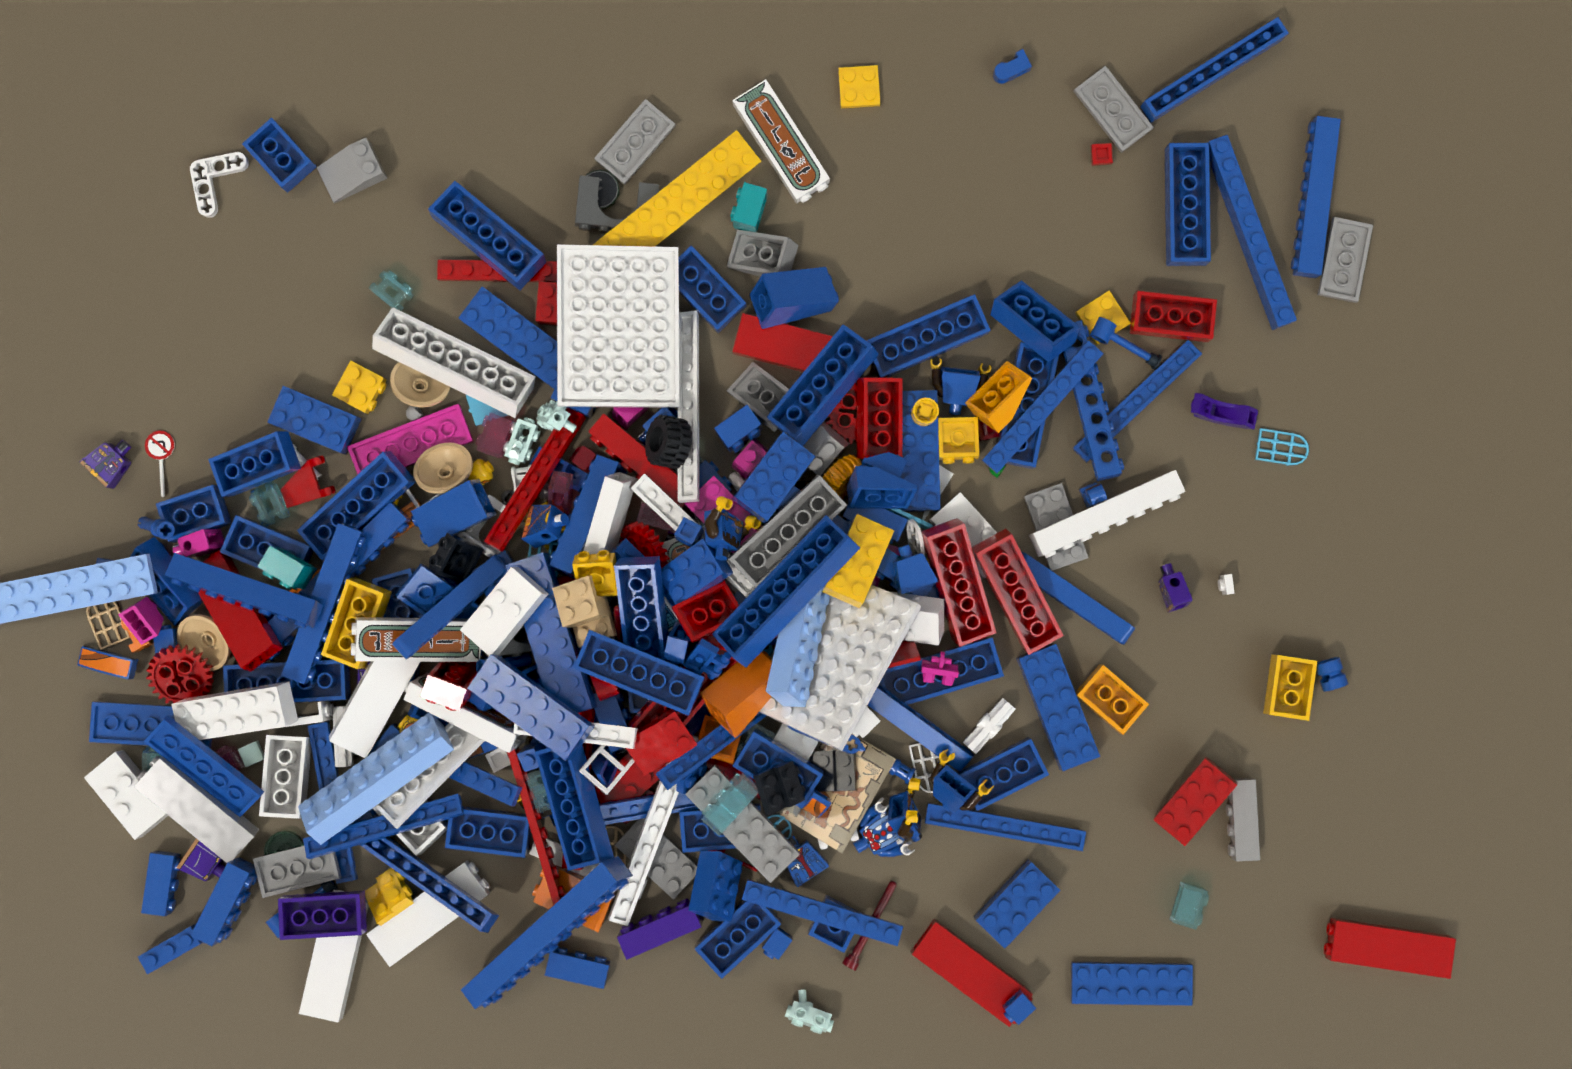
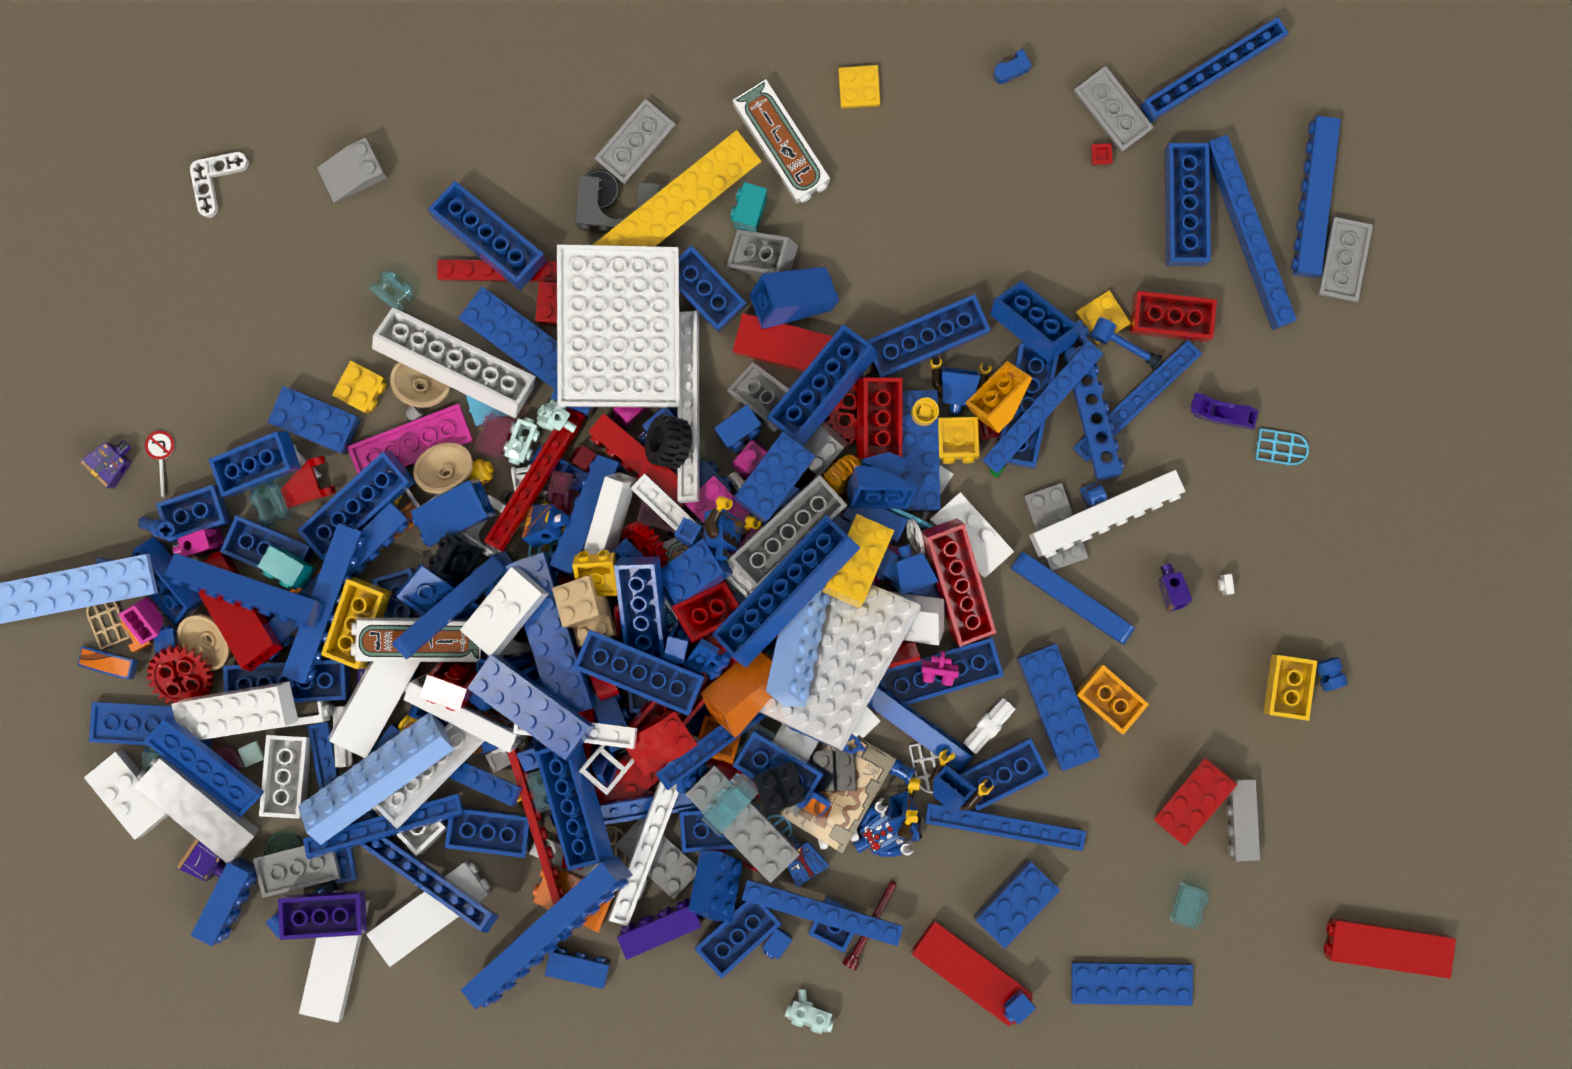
blue brick [138,924,203,974] -> none
blue brick [141,850,181,916] -> none
blue brick [242,117,317,193] -> none
yellow plate [365,868,414,926] -> none
red brick [972,528,1064,655] -> none

